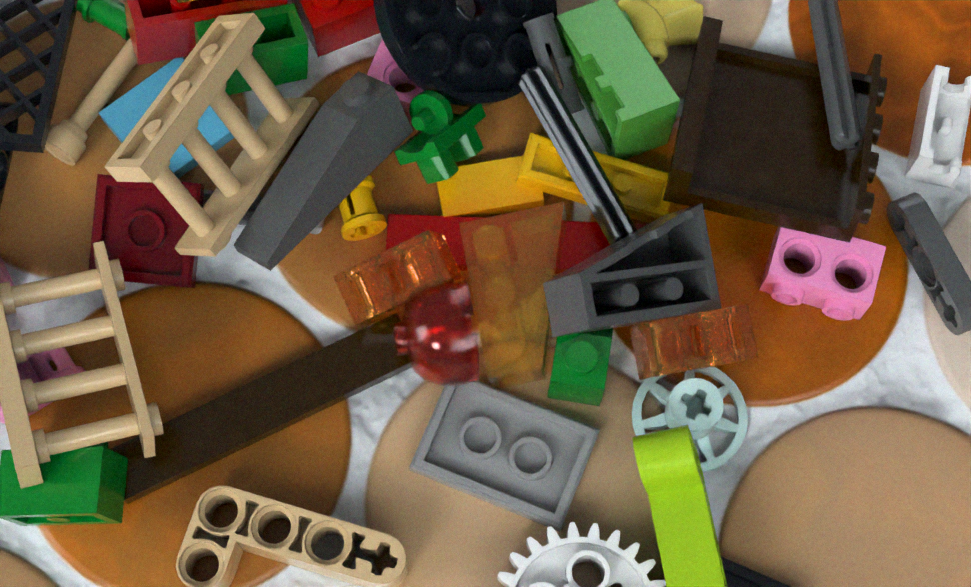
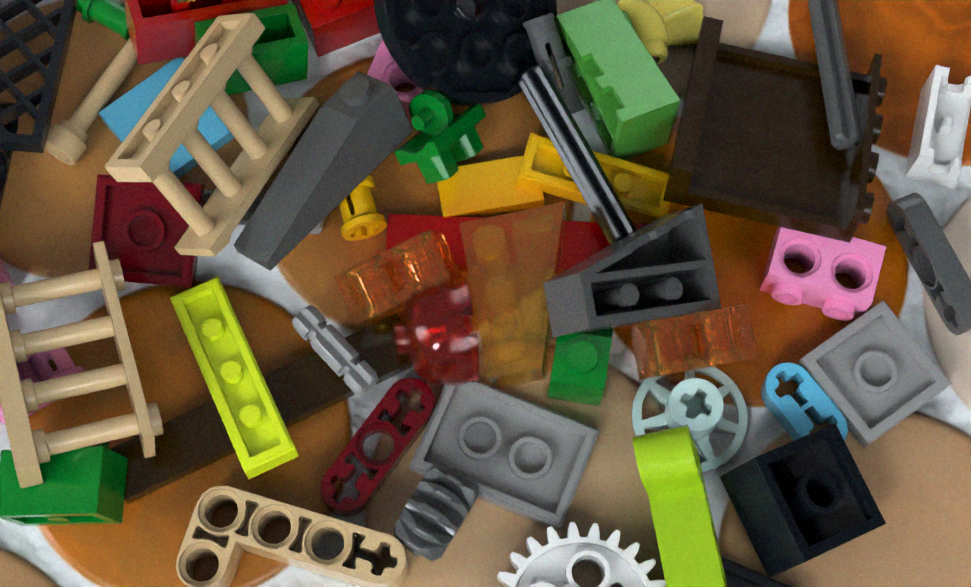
none -> neon yellow tile [170,276,299,480]
none -> light grey axle [292,305,379,396]
none -> dark red beam [320,378,435,517]
none -> dark grey gear [394,462,479,561]
none -> black slope [720,423,886,578]
none -> medium azure beam [761,362,848,441]
none -> light grey plate [797,301,952,448]

